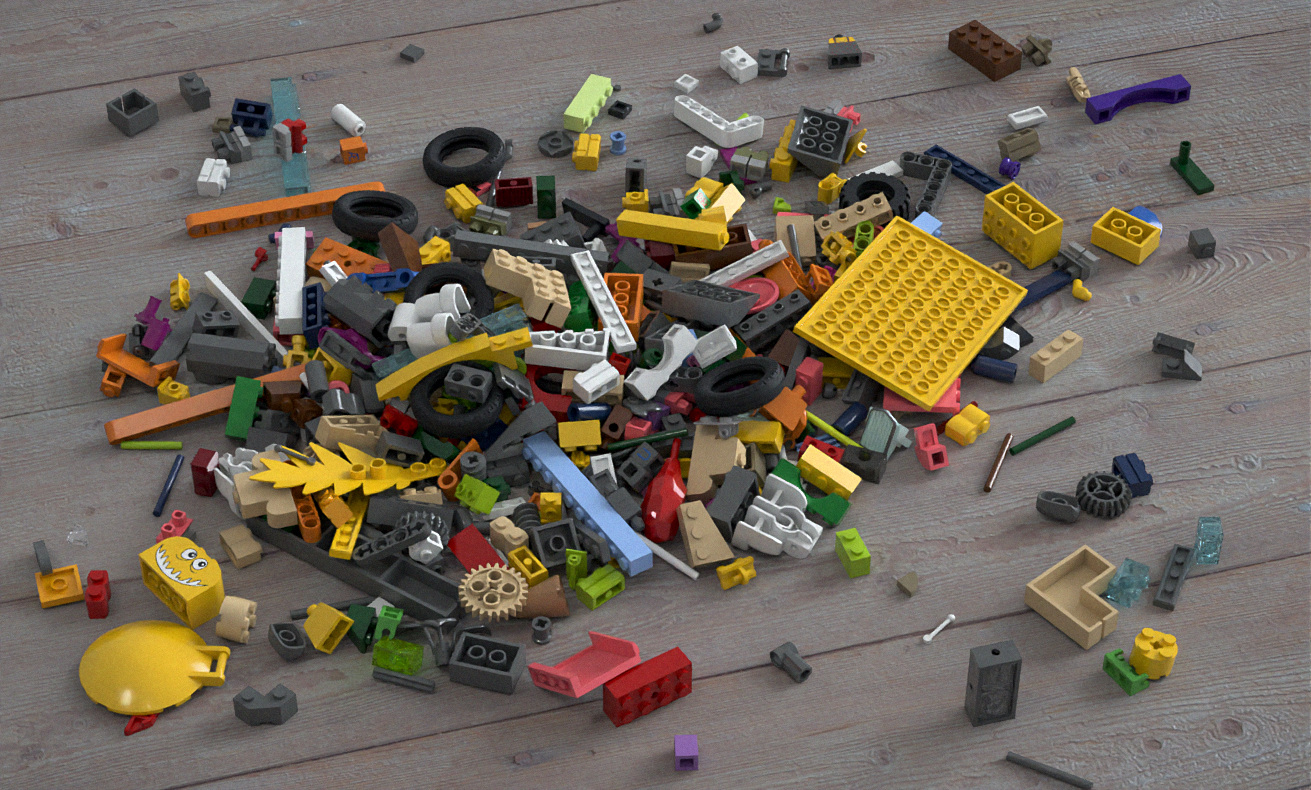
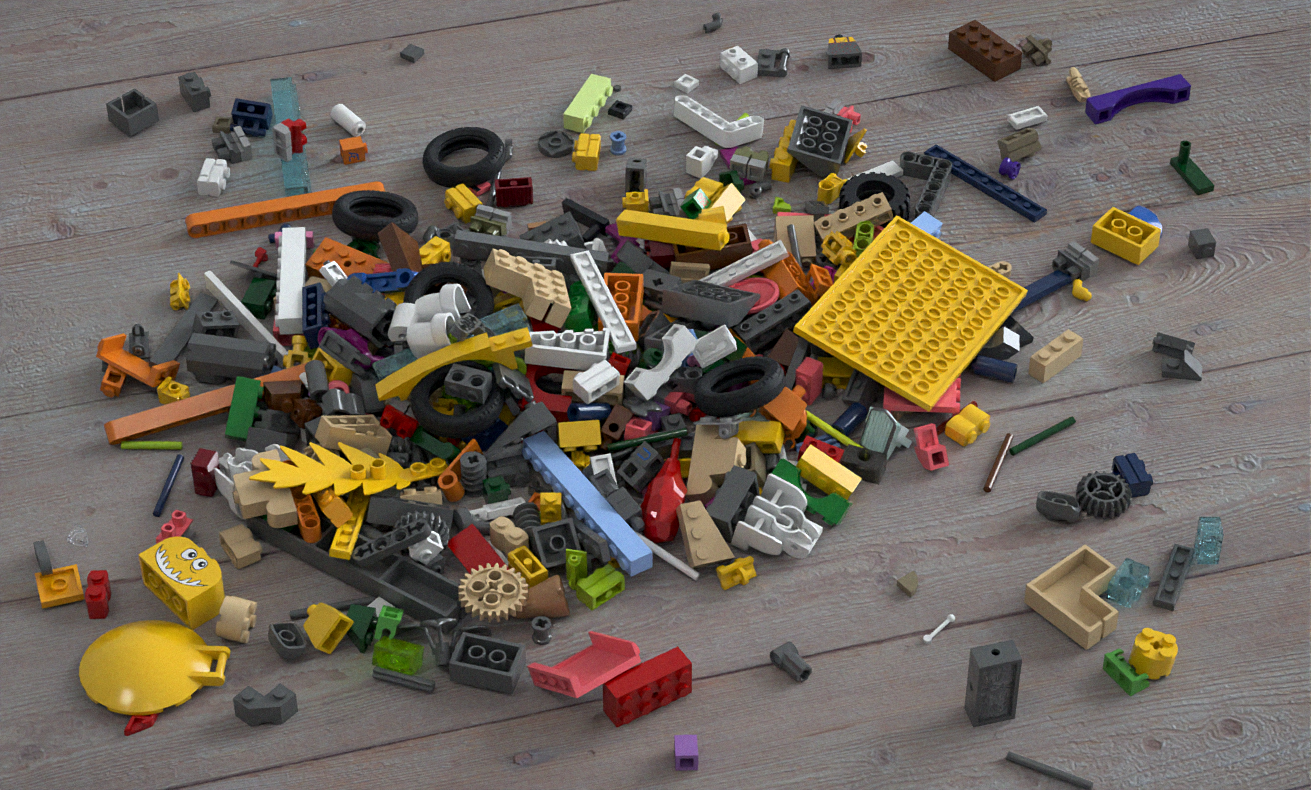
magenta piece [134,296,172,351] -> none
dark grey hinge [274,444,316,466] -> none
dark grey brick [375,431,424,468] -> none
lime brick [454,474,500,515] -> none
dark green brick [536,175,556,219] -> none
lime brick [835,528,871,579] -> none
yellow brick [982,182,1064,269] -> none
none -> dark grey shield [230,260,277,279]

